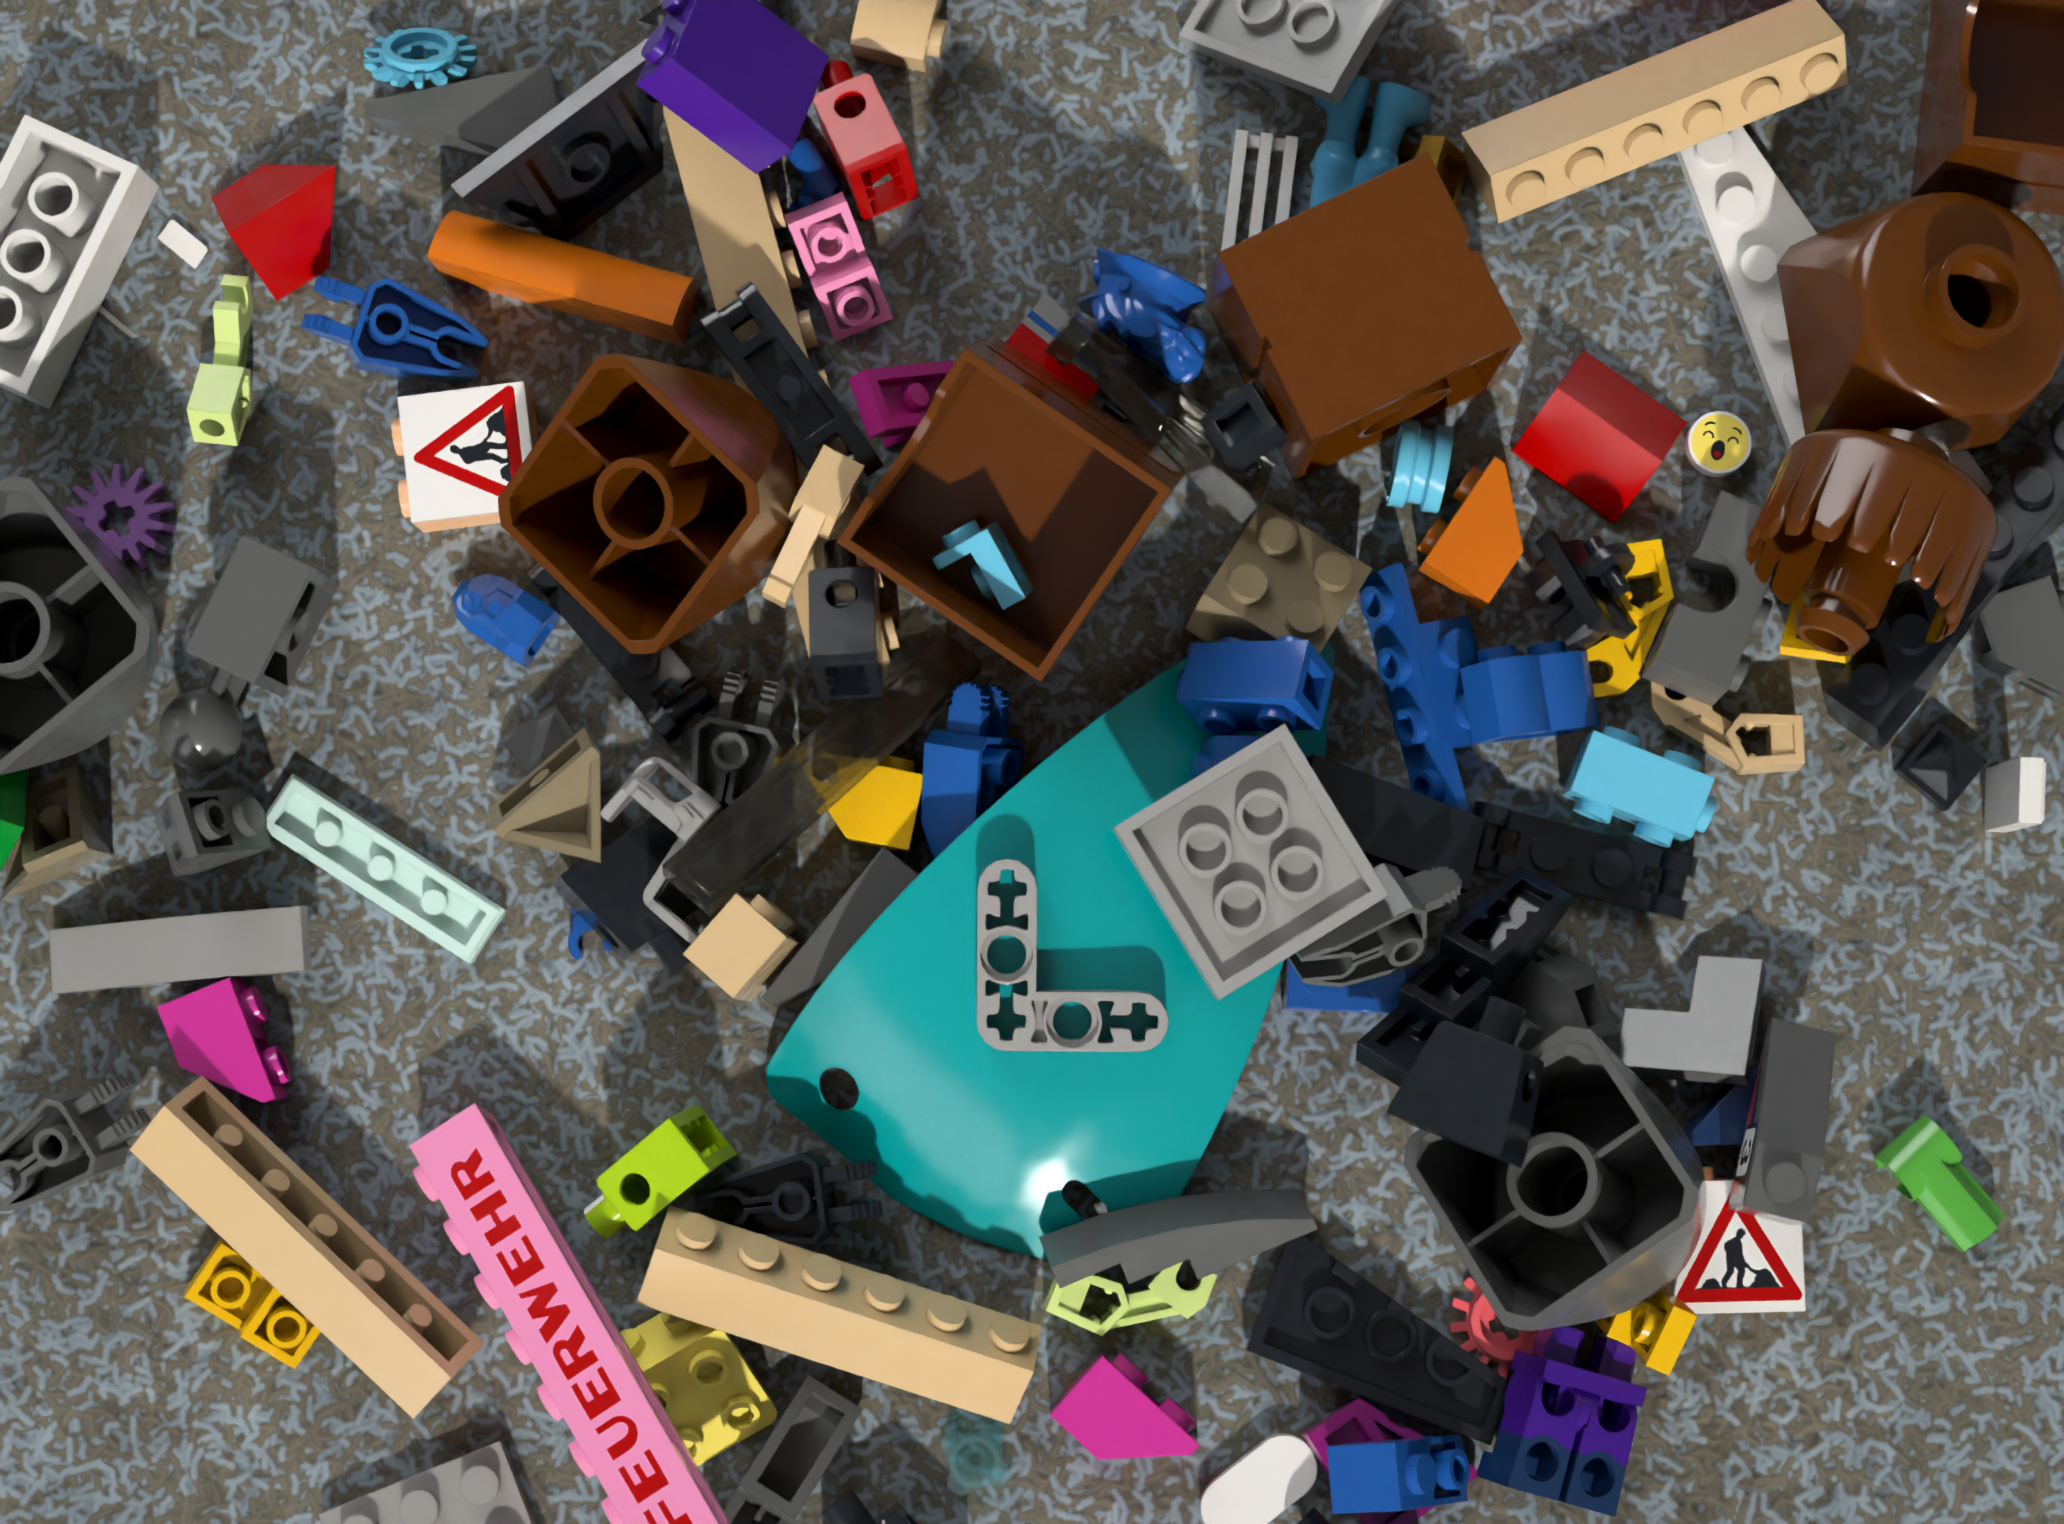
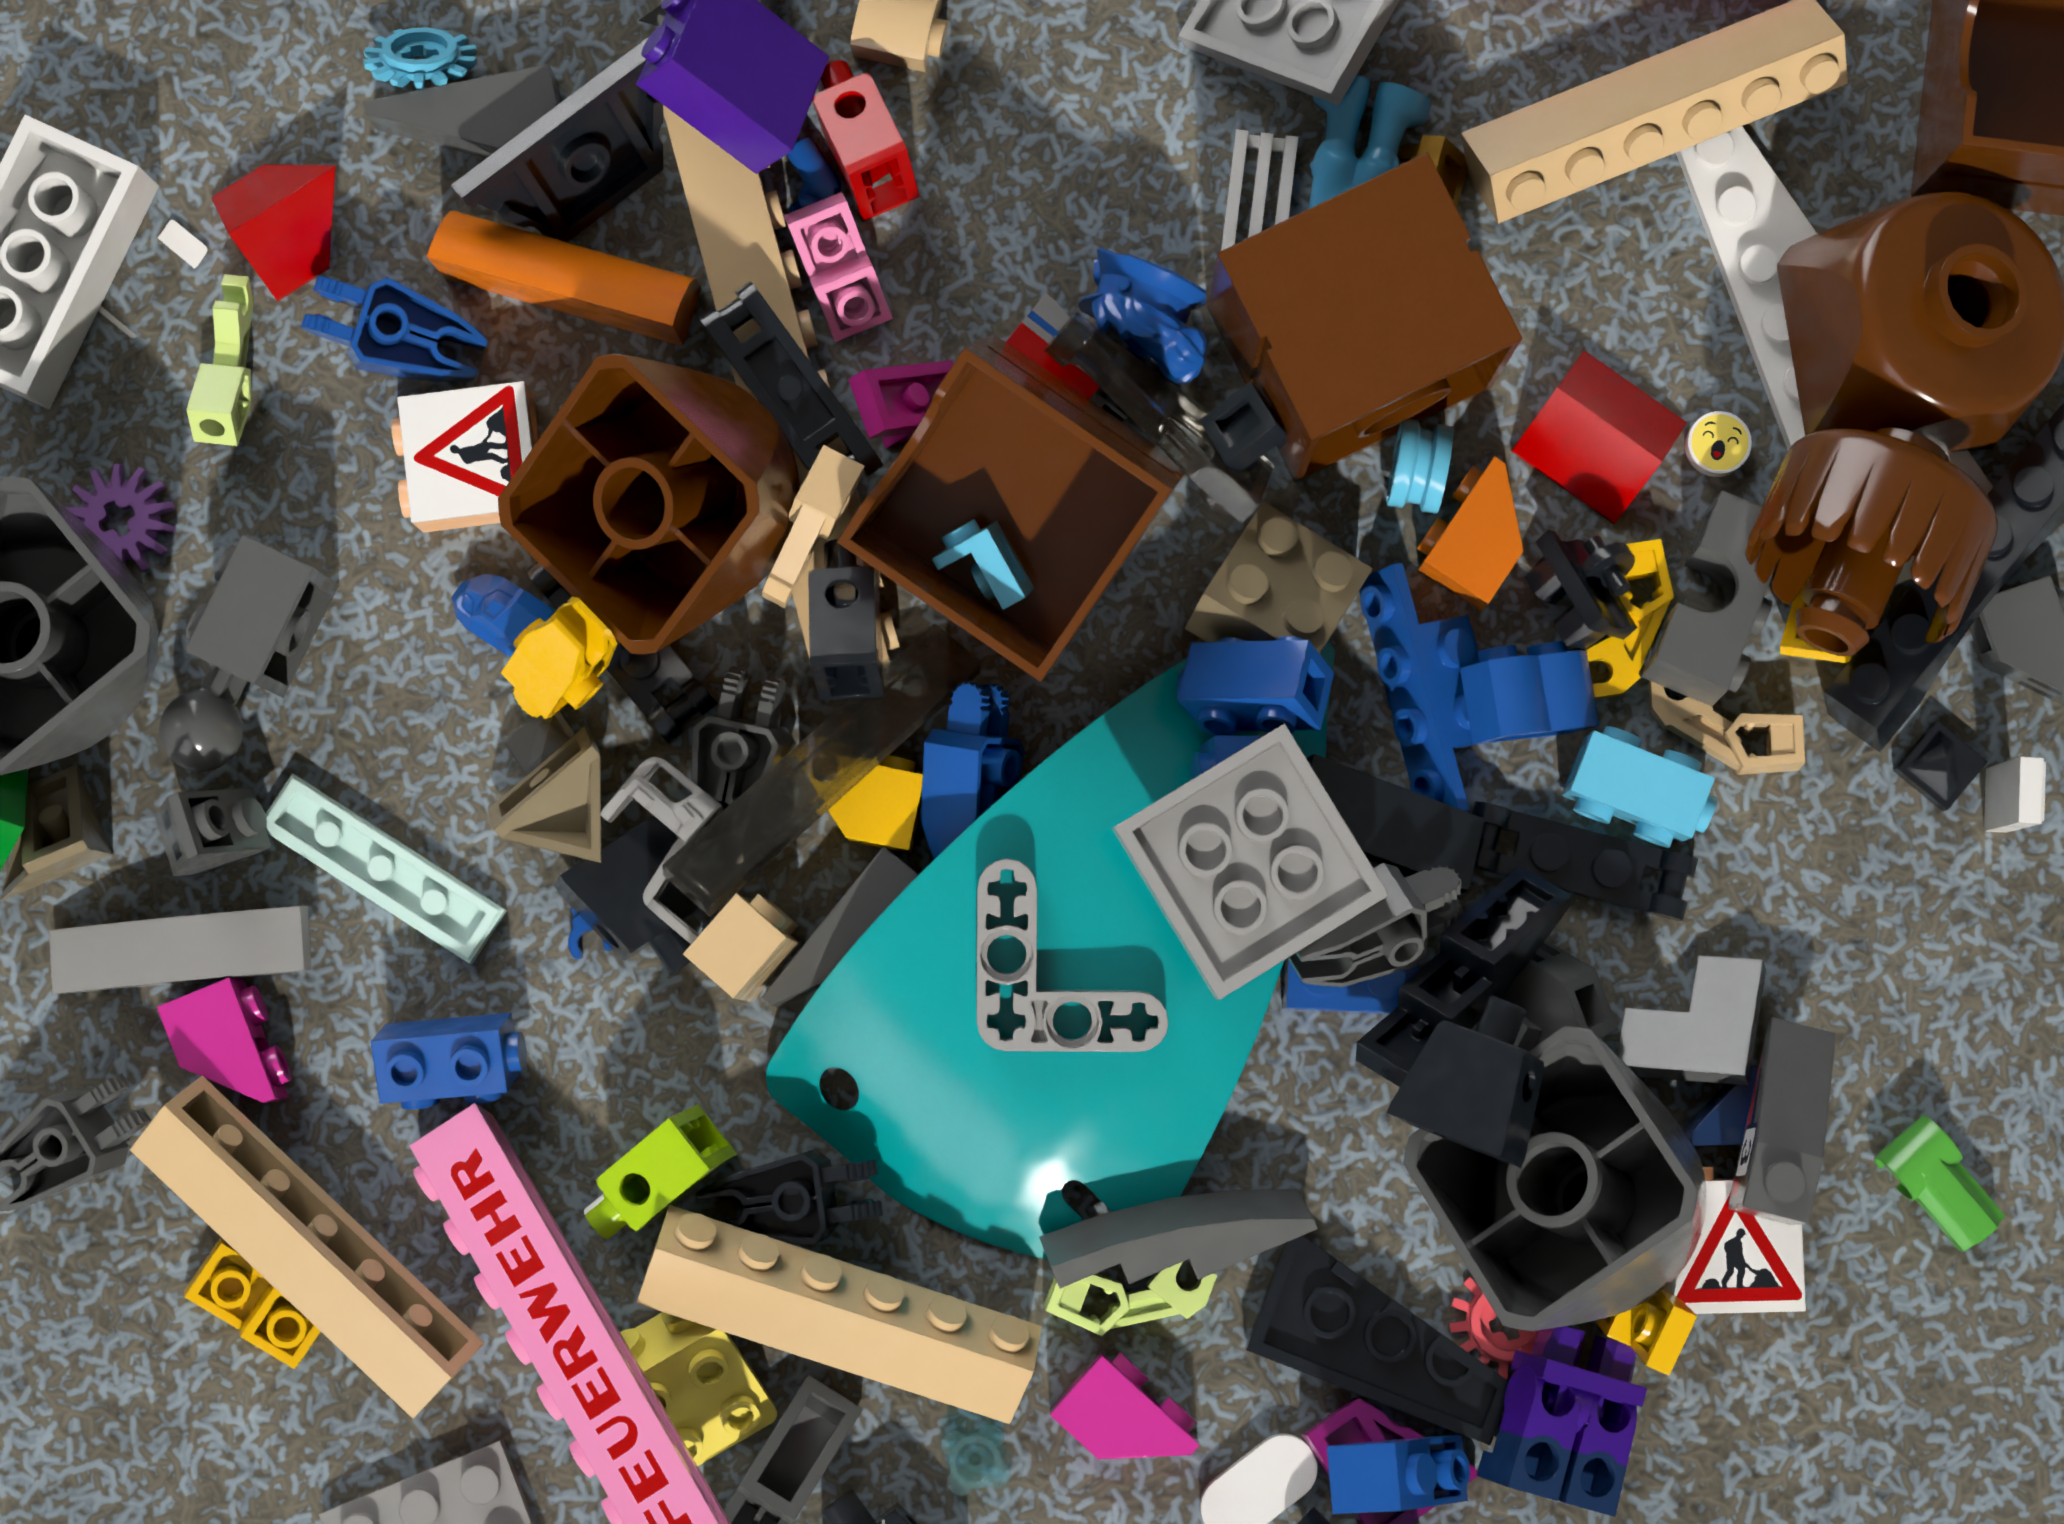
none -> blue brick [370,1012,527,1110]
none -> yellow hinge [501,597,618,719]

